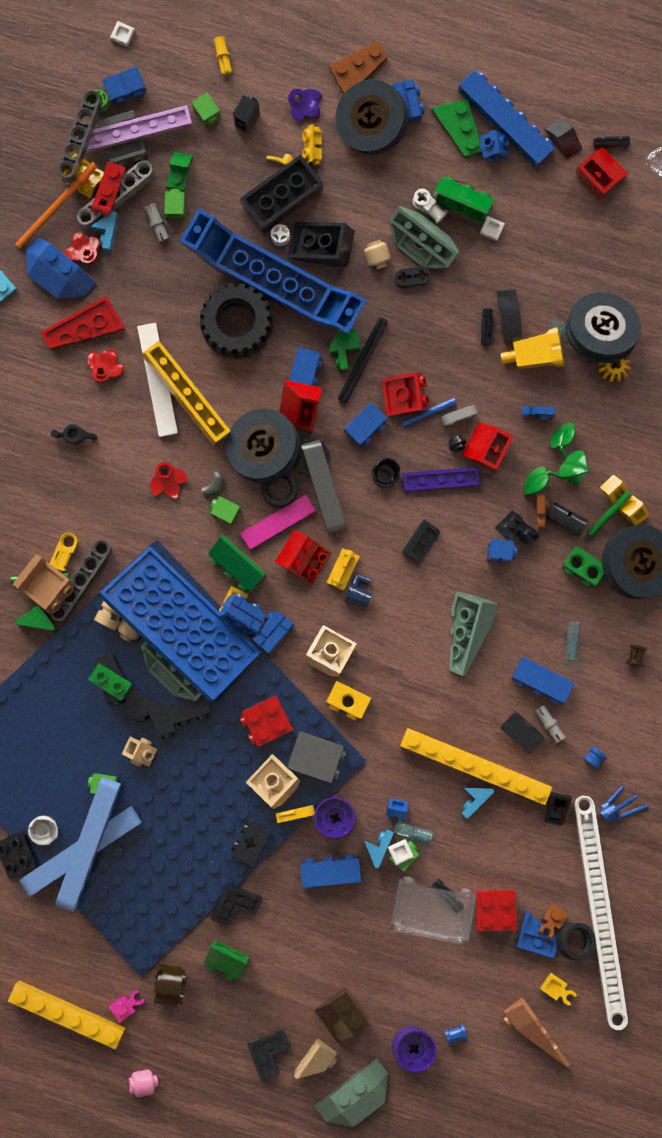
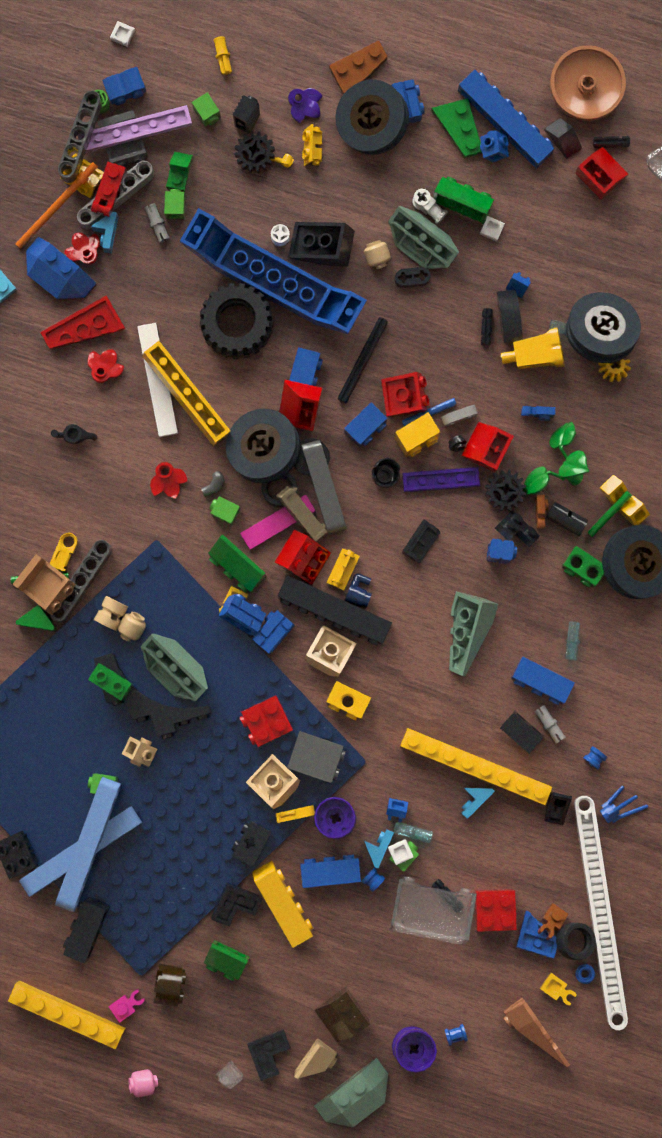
white hair [28,816,58,845] -> none
blue plate [98,546,261,703] -> none
black brick [240,154,324,234] -> none
green brick [330,329,360,373] -> none
dark brown bush [626,644,647,667] -> none
none -> black brick [63,897,110,964]
none -> clear brick [216,1061,244,1089]
none -> black gear [234,131,275,173]
none -> yellow wedge [252,861,314,948]
none -> dark tan container [276,486,327,541]
none -> black brick [277,575,392,646]
none -> blue wheel [361,868,385,892]
none -> yellow brick [394,412,440,457]
none -> black gear [485,469,526,511]
none -> blue tile [506,272,531,298]
none -> nougat dish [550,45,626,121]
none -> blue plate [575,964,595,984]

